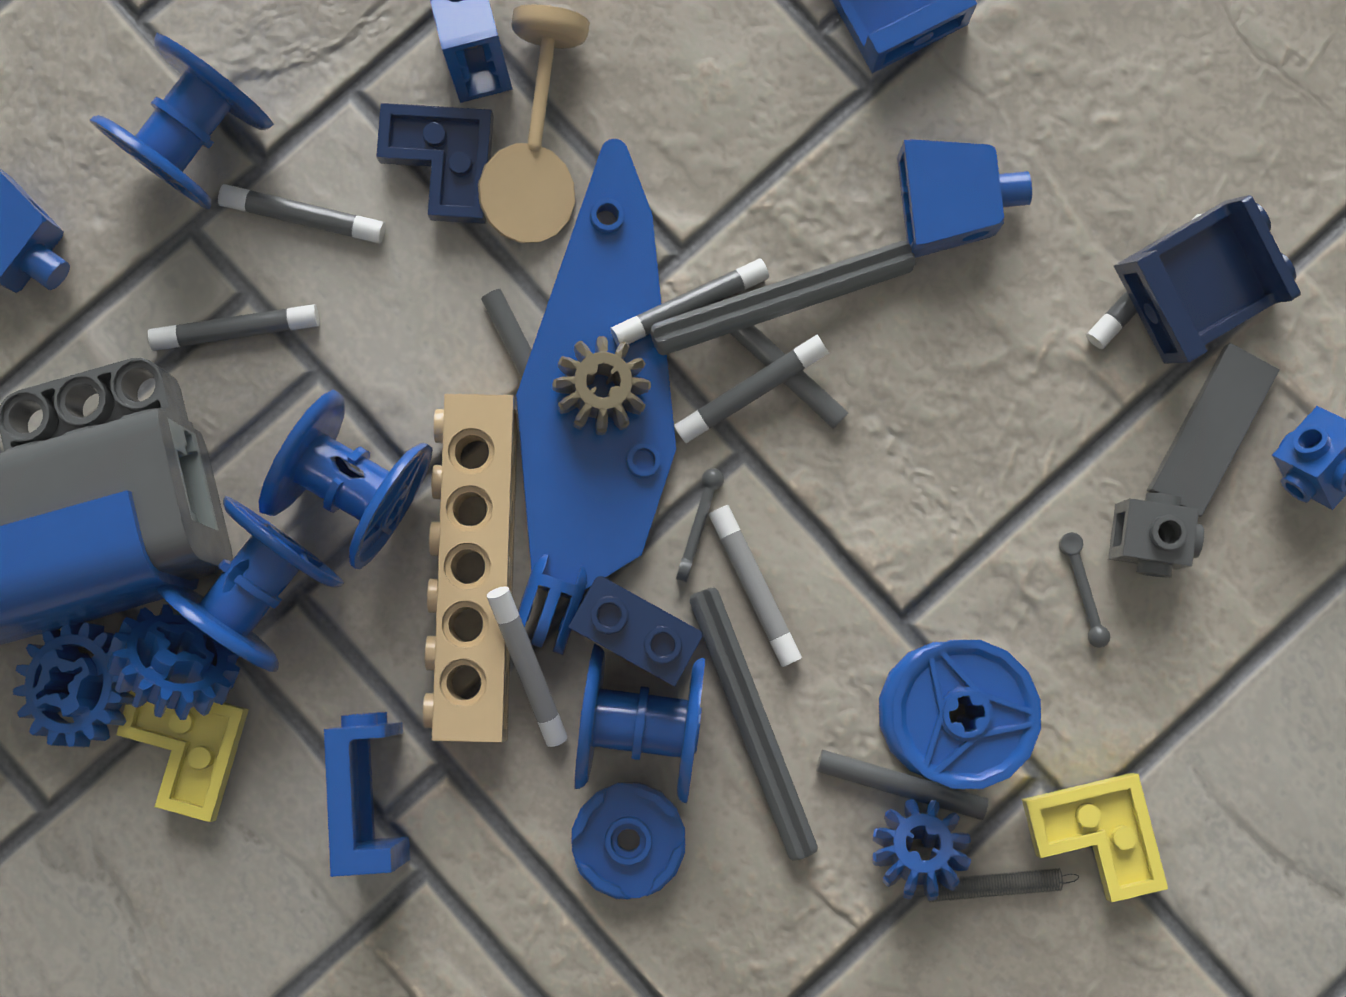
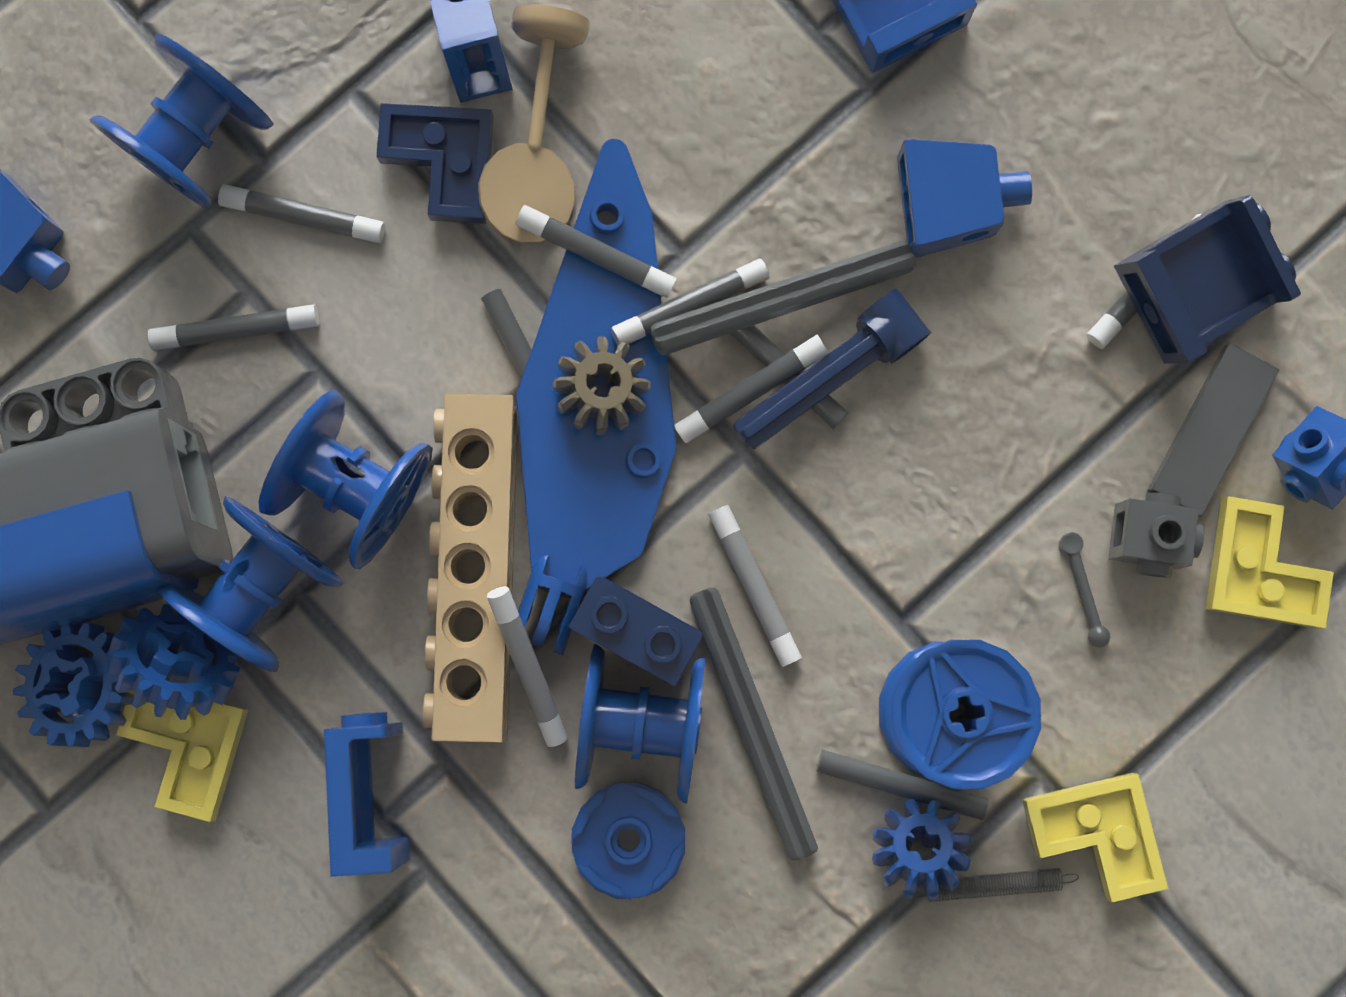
dark grey hinge [676,468,724,582] -> none
none -> dark grey bar [515,205,677,298]
none -> dark blue axle [733,288,932,450]
none -> light yellow plate [1205,496,1334,629]

